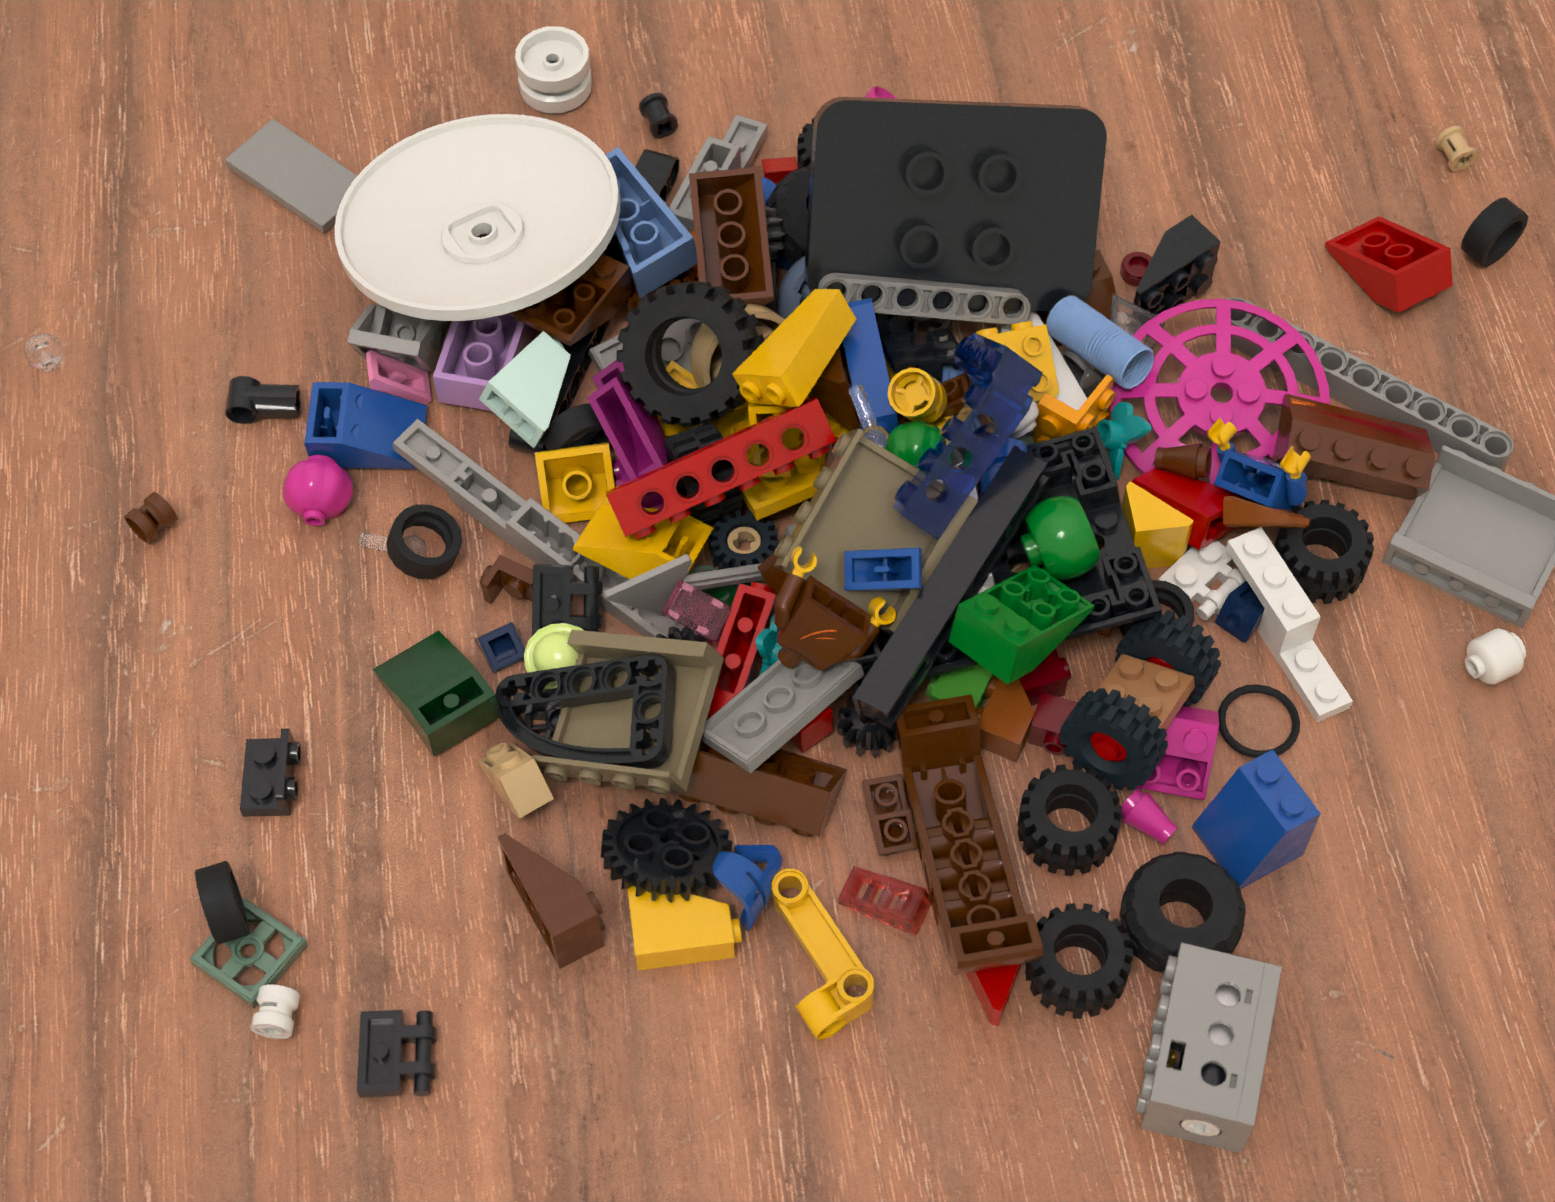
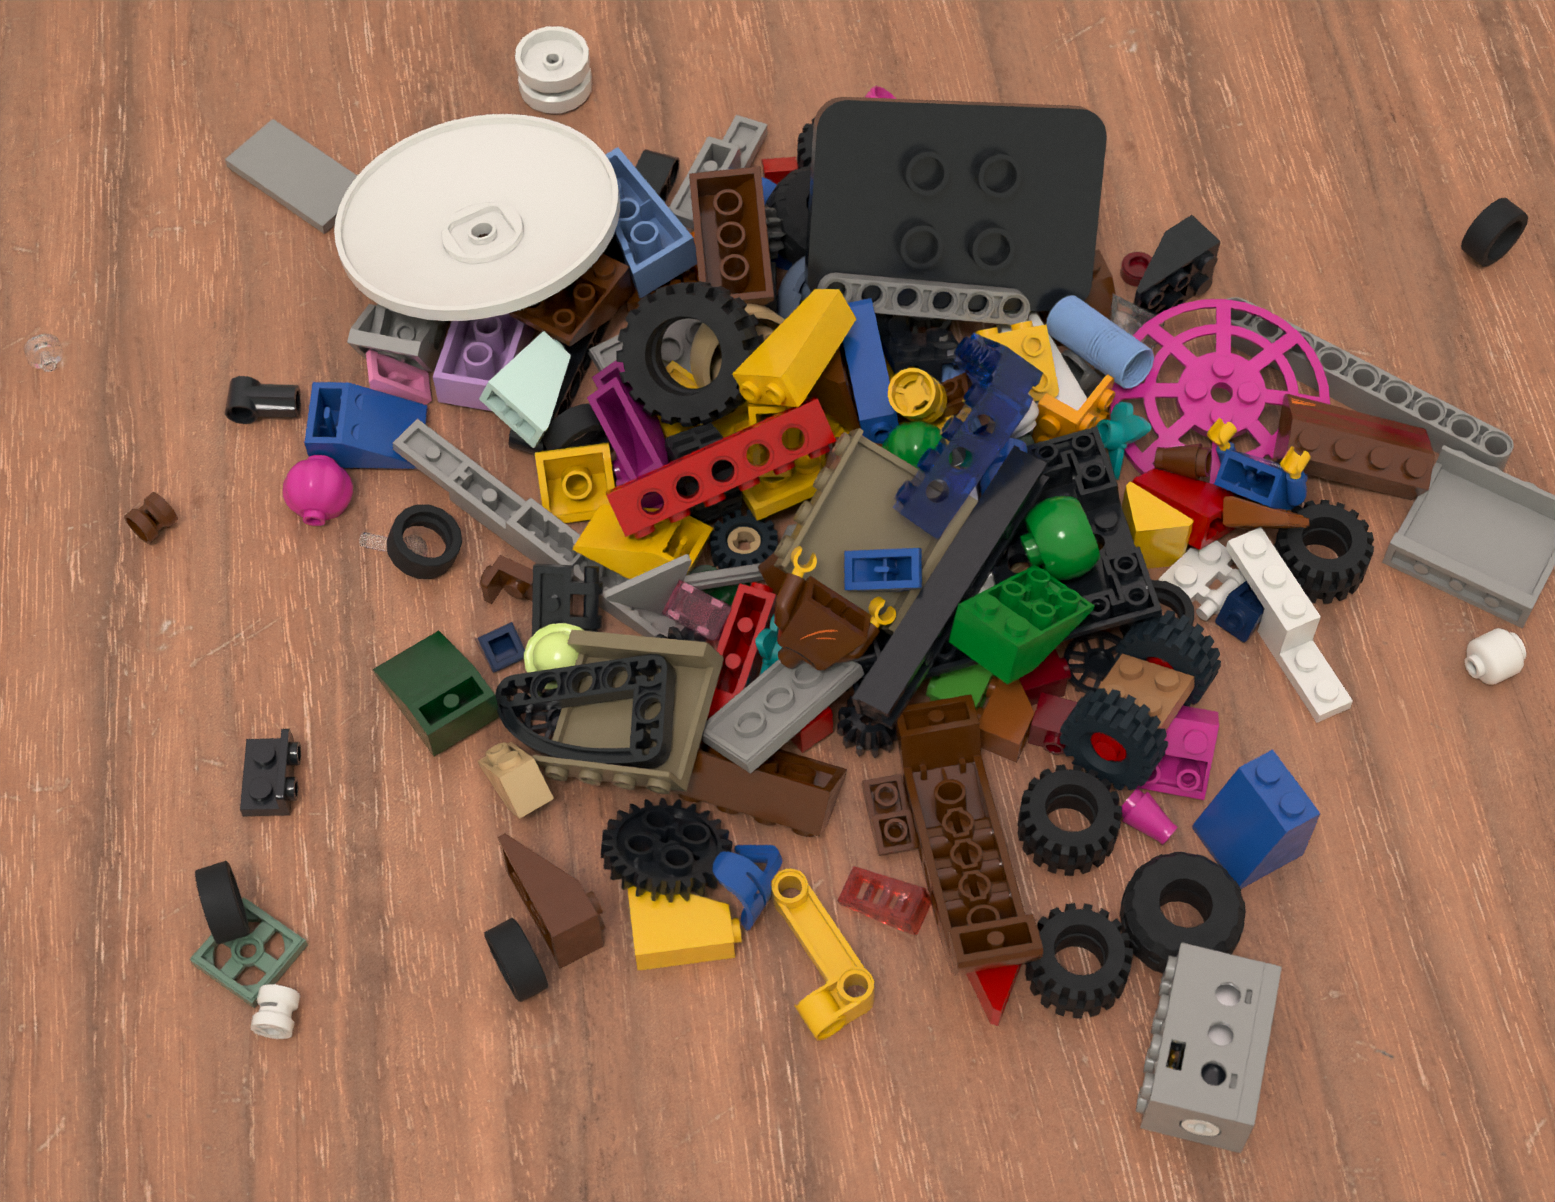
black plate [357,1010,437,1097] -> none
black bush [638,93,678,139] -> none
clear bar [848,384,889,448] -> none
black tyre [1218,684,1300,758] -> none
red slope [1325,216,1453,313] -> none
tan bush [1435,126,1479,172] -> none
none -> black tyre [484,918,548,1002]
none -> black wheel [1063,631,1122,693]

